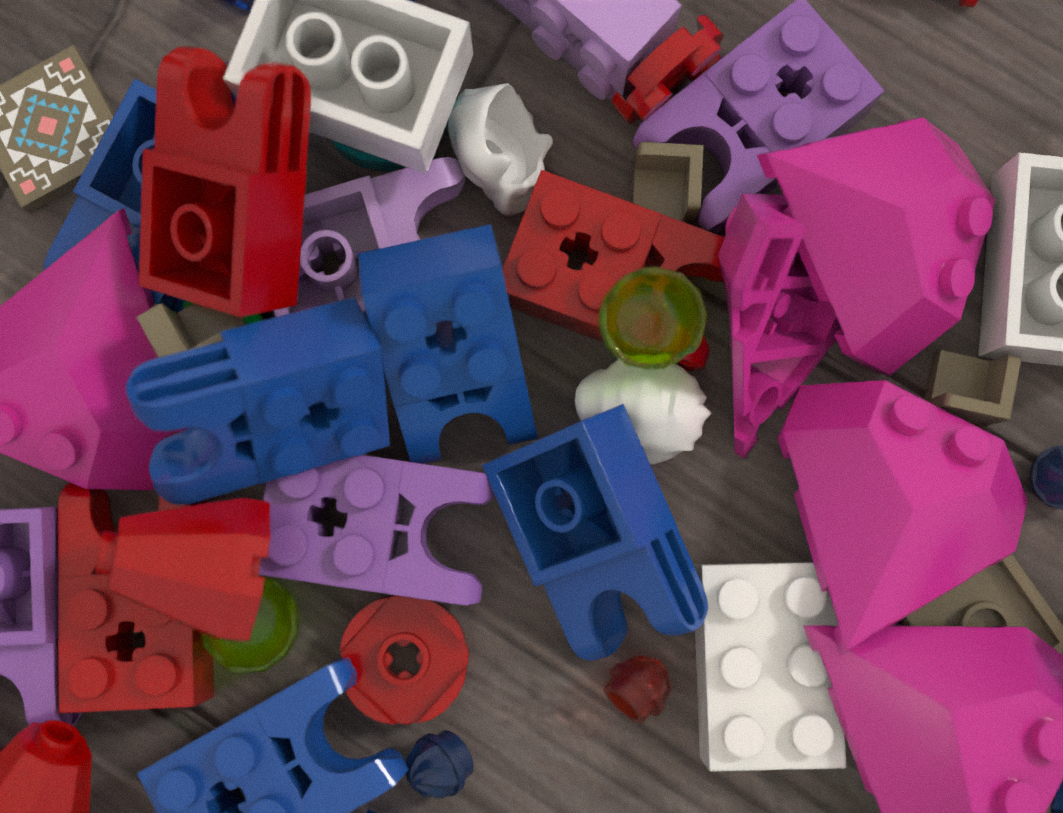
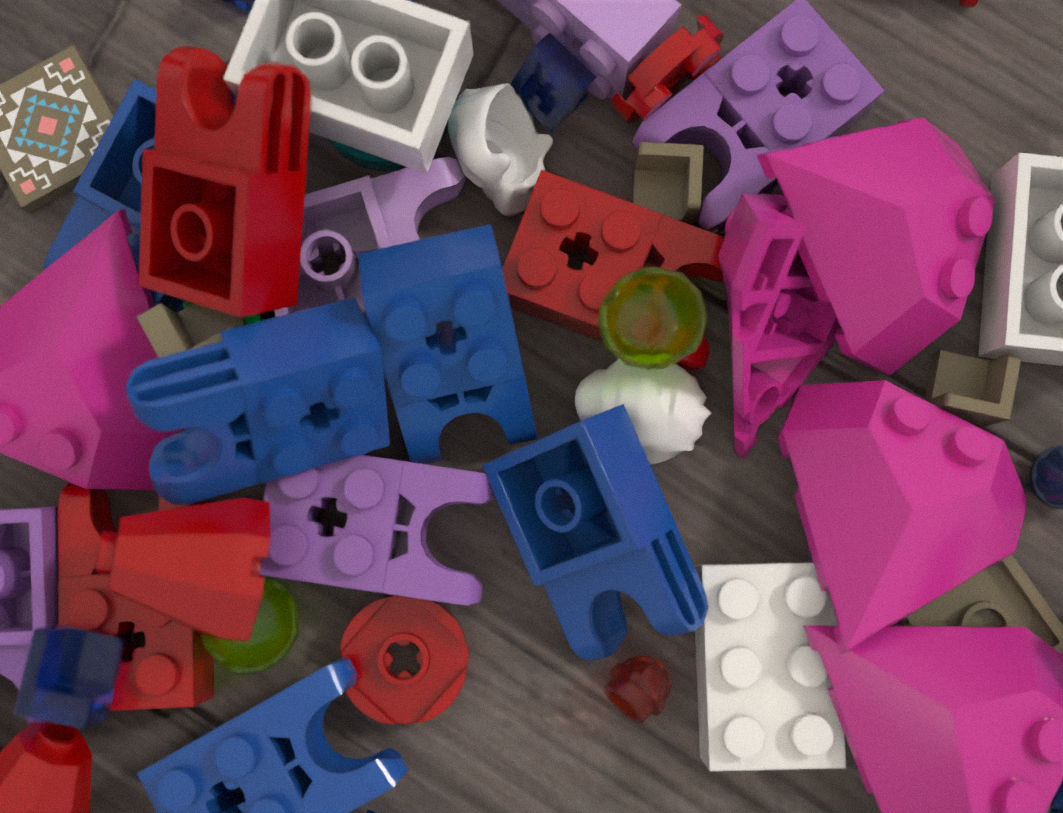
dark blue plate [406,730,474,798] -> none
none -> clear blue panel [14,625,125,729]
none -> clear blue bracket [510,33,597,133]

